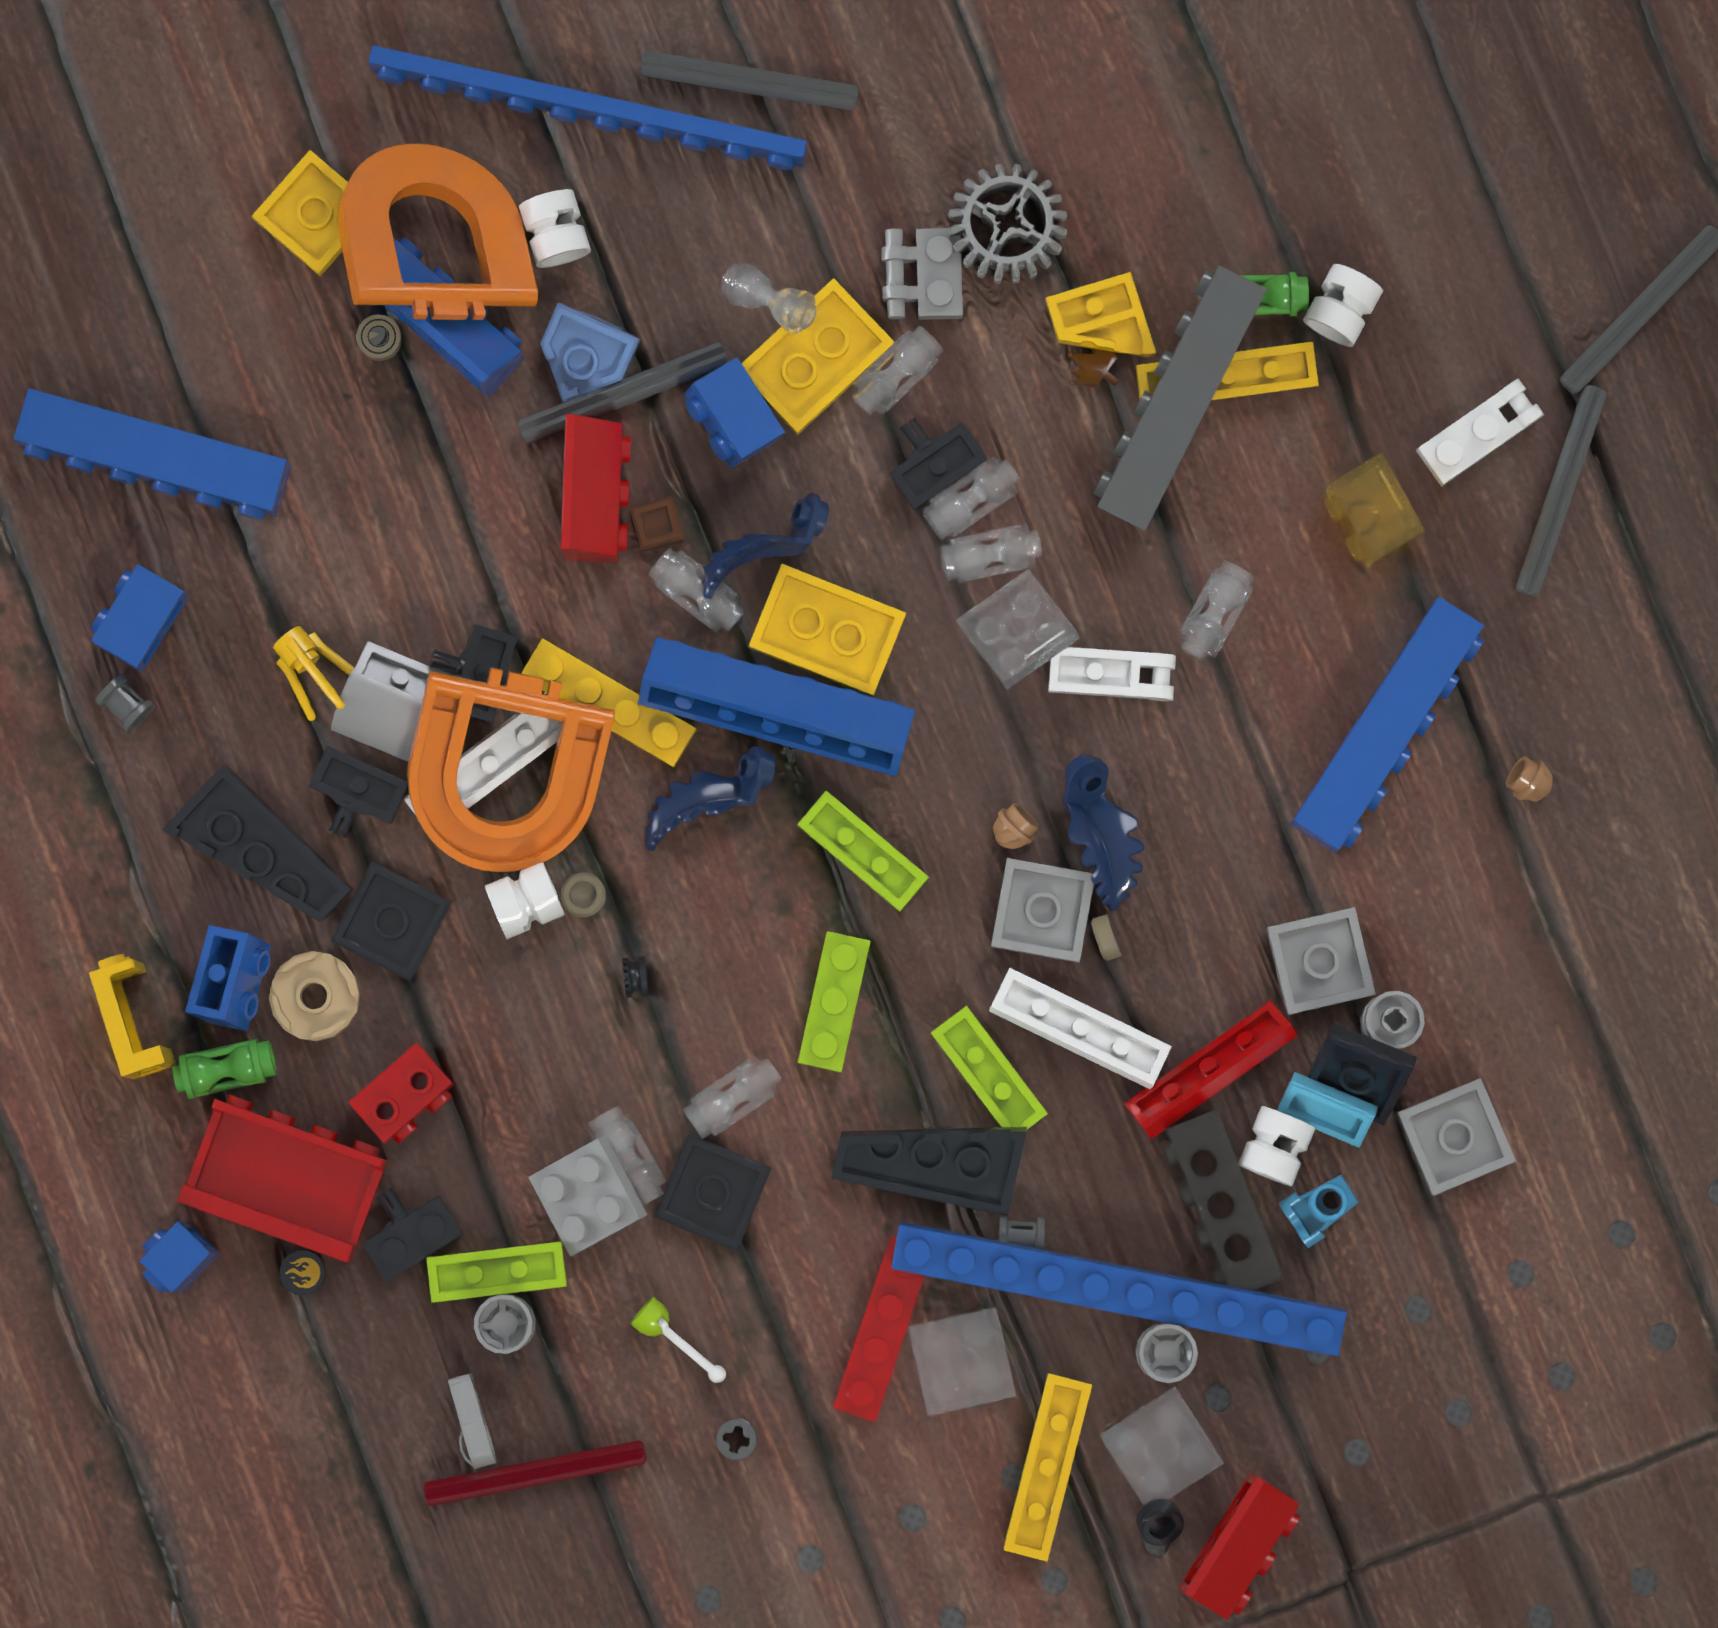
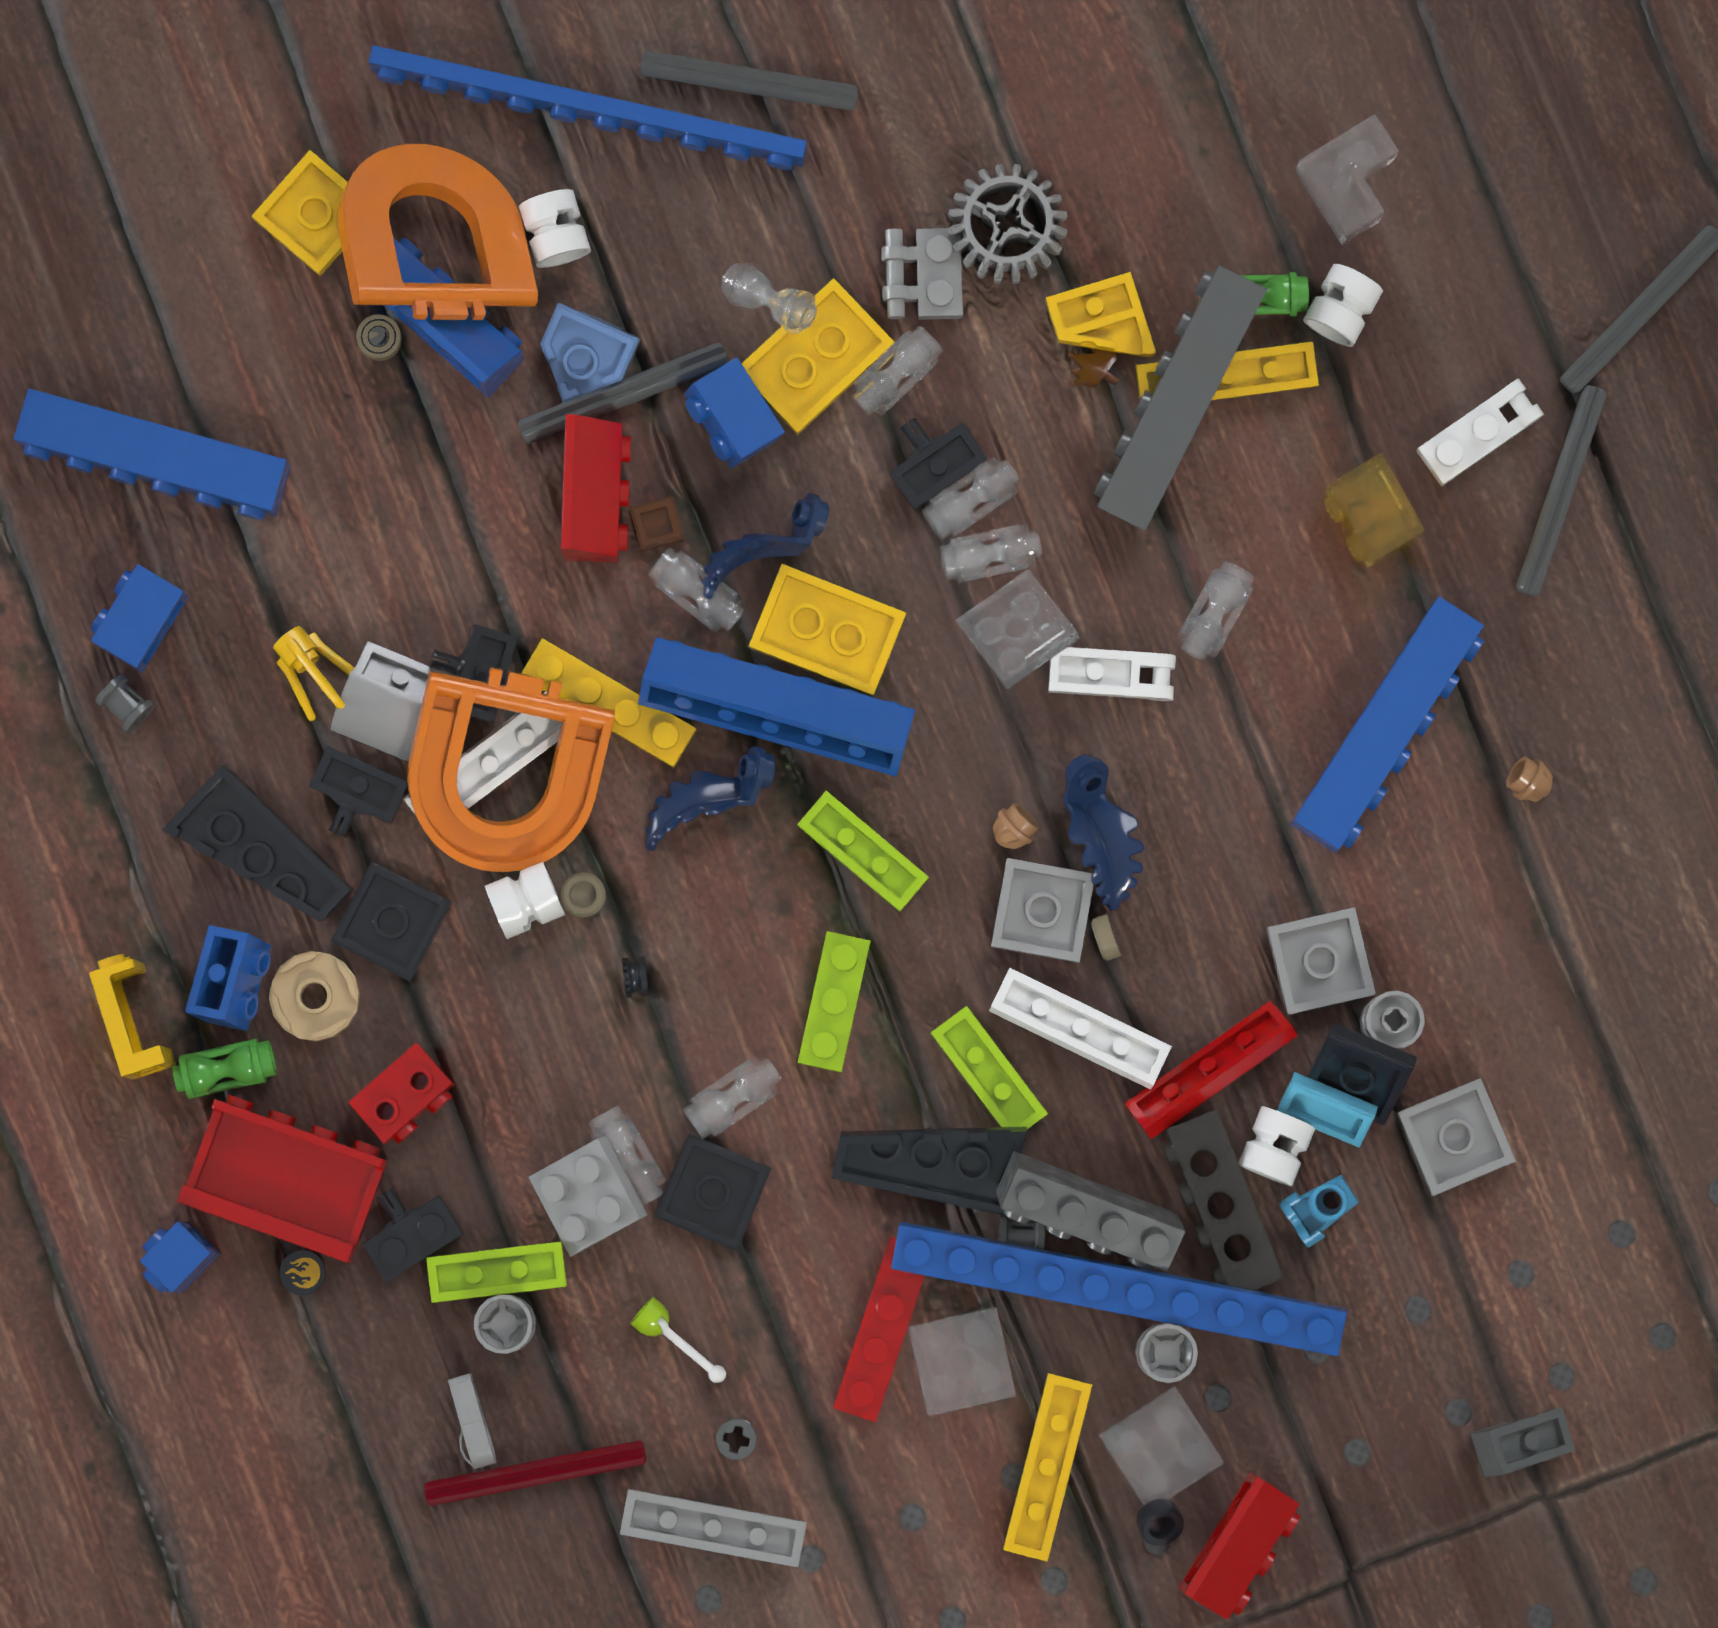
none -> light grey plate [620,1489,807,1567]
none -> dark grey brick [996,1151,1185,1271]
none -> clear brick [1295,114,1399,245]
none -> dark grey plate [1470,1407,1575,1478]

